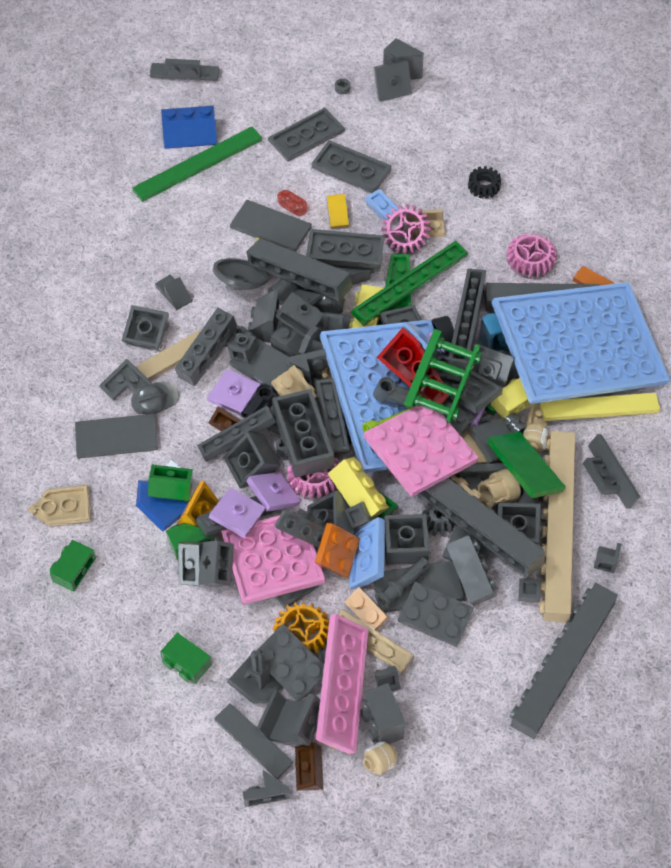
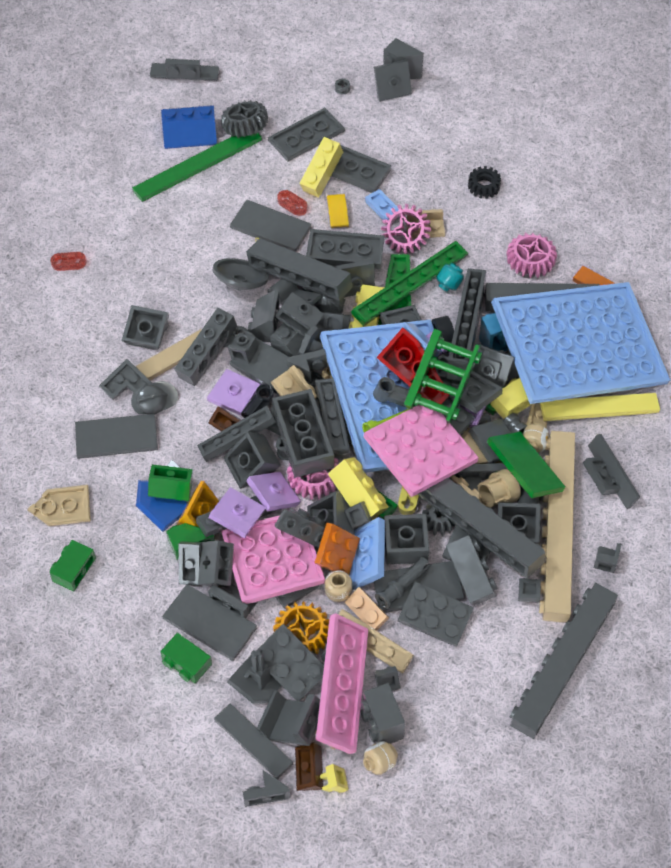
dark grey slope [155,274,192,310] -> none
none -> clear red beam [50,252,87,271]
none -> dark grey tile [162,584,257,661]
none -> dark grey panel [208,584,258,618]
none -> dark grey gear [221,100,268,138]
none -> light yellow brick [300,137,343,198]
none -> light yellow tile [320,764,348,793]
none -> tan head [325,570,352,602]
none -> dark grey plate [336,259,375,298]
none -> light yellow beam [398,486,419,515]
none -> teal head [437,263,464,292]

